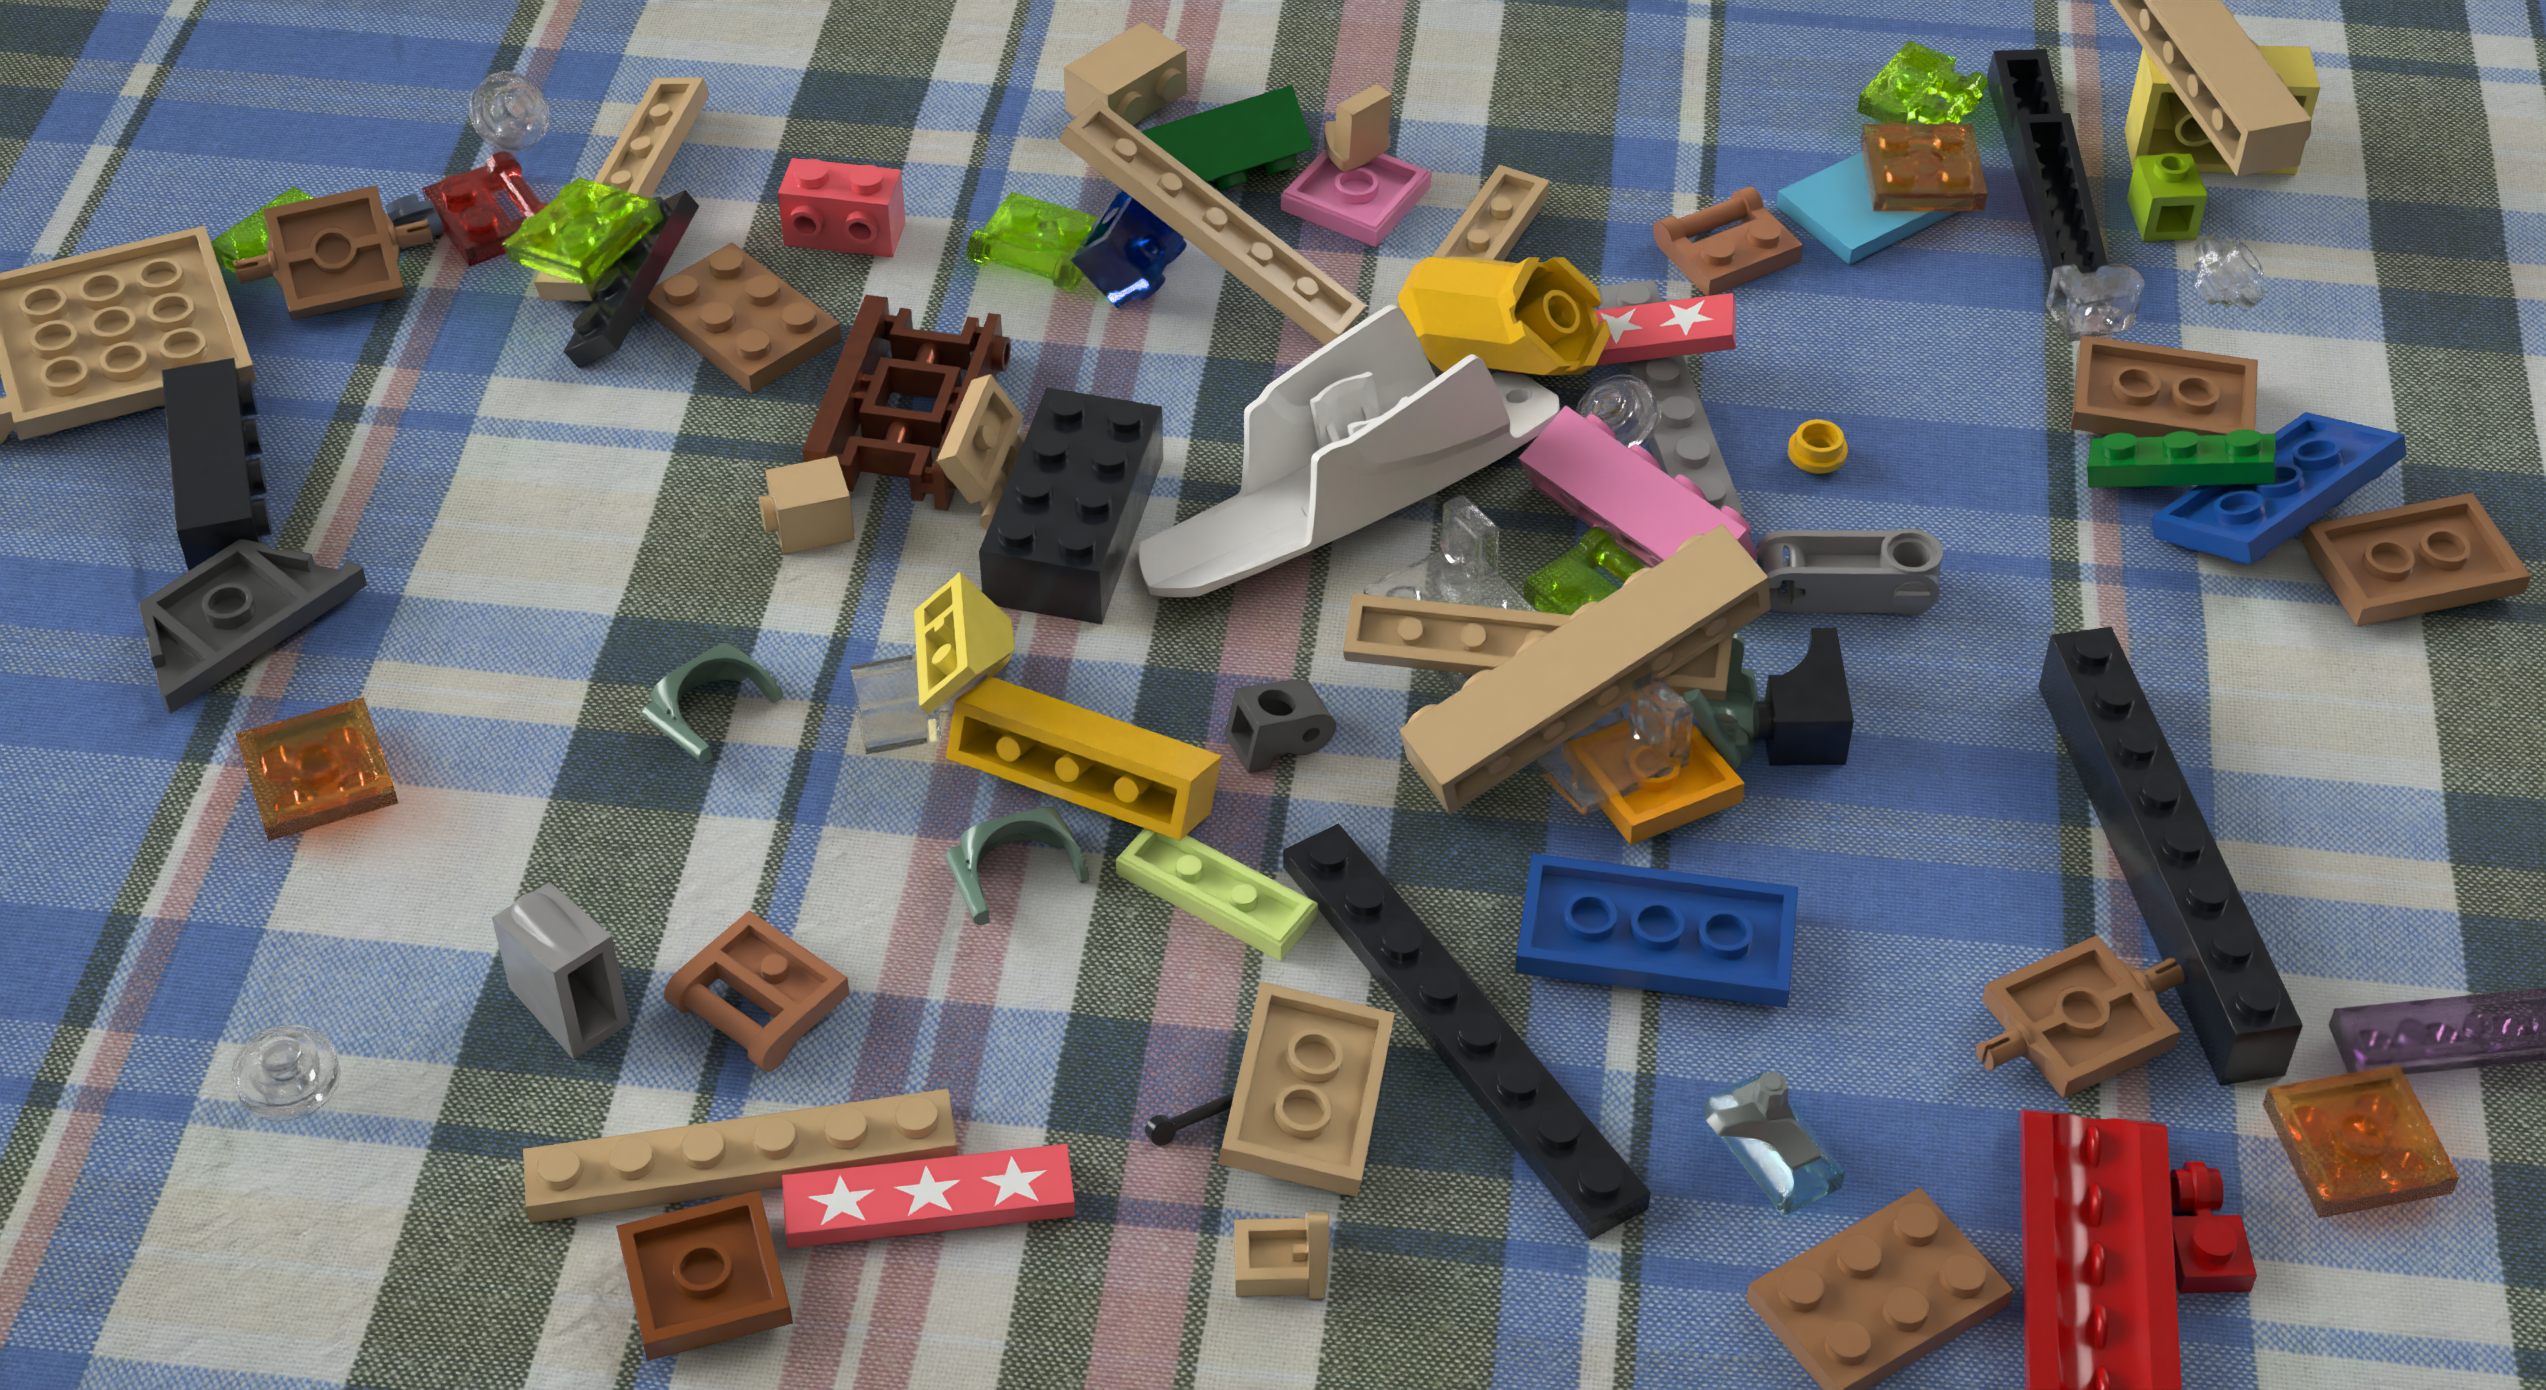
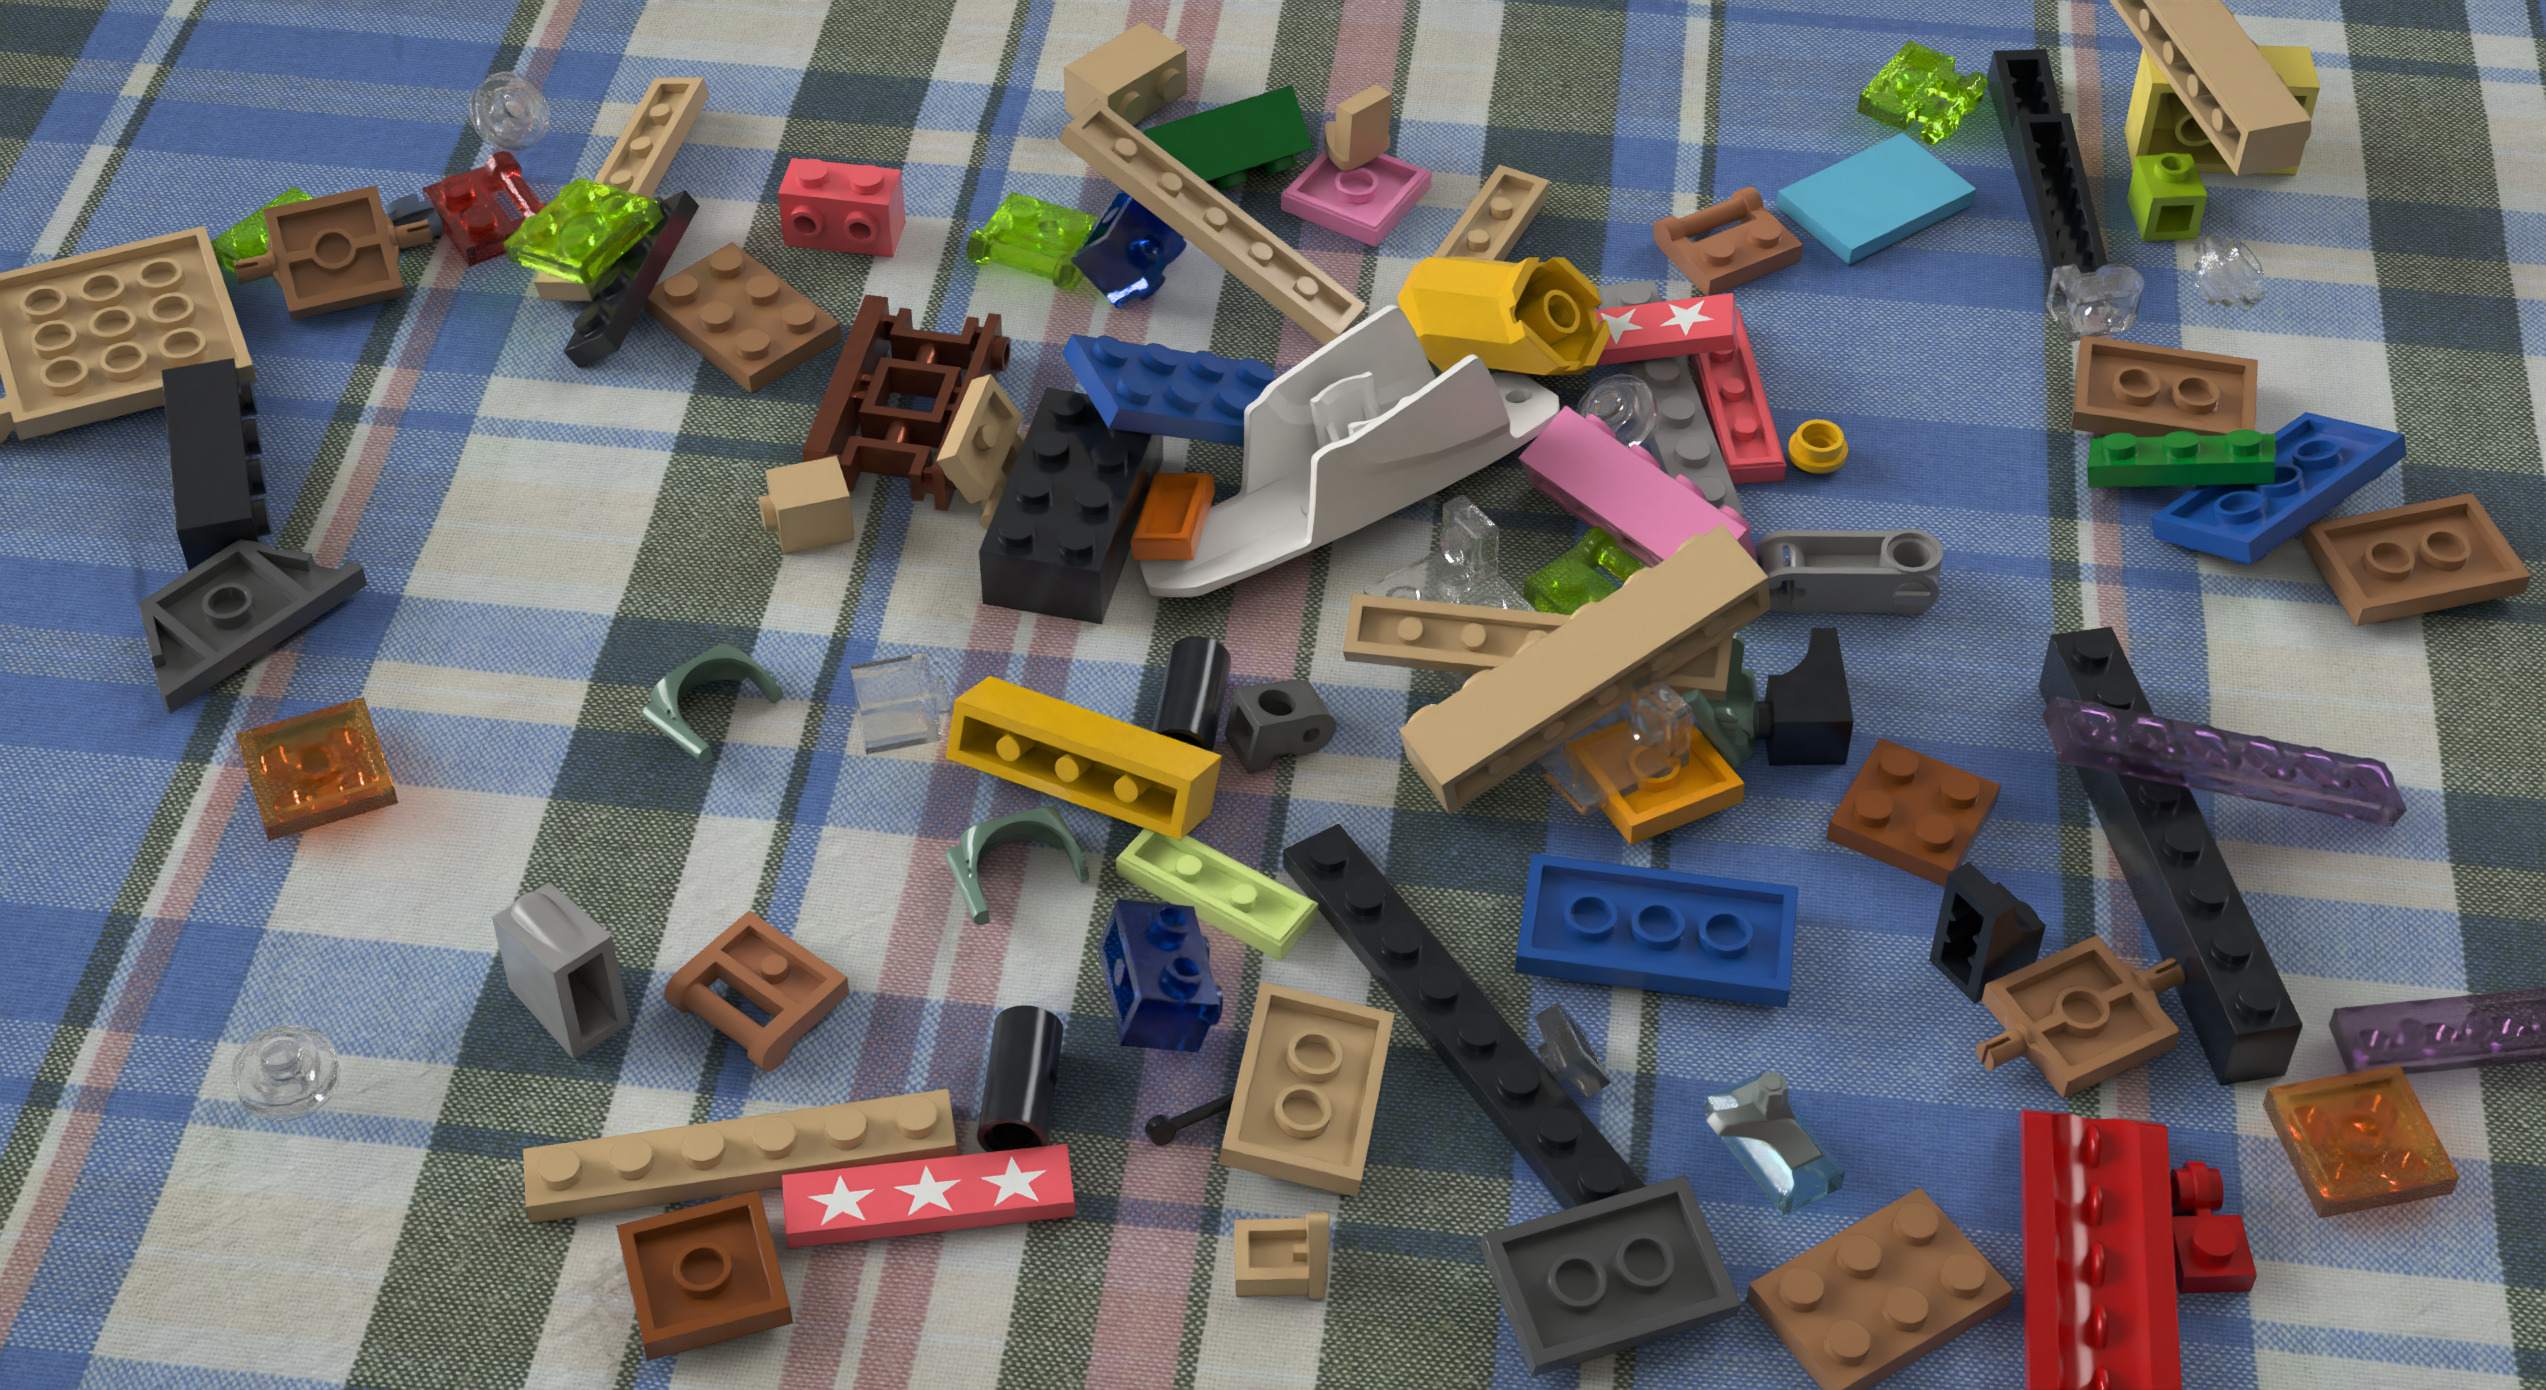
light yellow slope [914,572,1015,714] -> none
clear orange plate [1860,122,1988,211] -> none
none -> black pin [977,1005,1064,1152]
none -> blue plate [1062,334,1275,446]
none -> clear blue brick [1097,899,1223,1053]
none -> orange tile [1130,473,1216,560]
none -> black pin [1152,636,1231,752]
none -> dark grey plate [1480,1175,1741,1377]
none -> clear smoke plate [1534,1002,1611,1097]
none -> coral tile [1689,309,1786,484]
none -> dark orange plate [1826,738,2001,887]
none -> black arch [1929,862,2046,1004]
none -> clear purple plate [2042,696,2407,827]

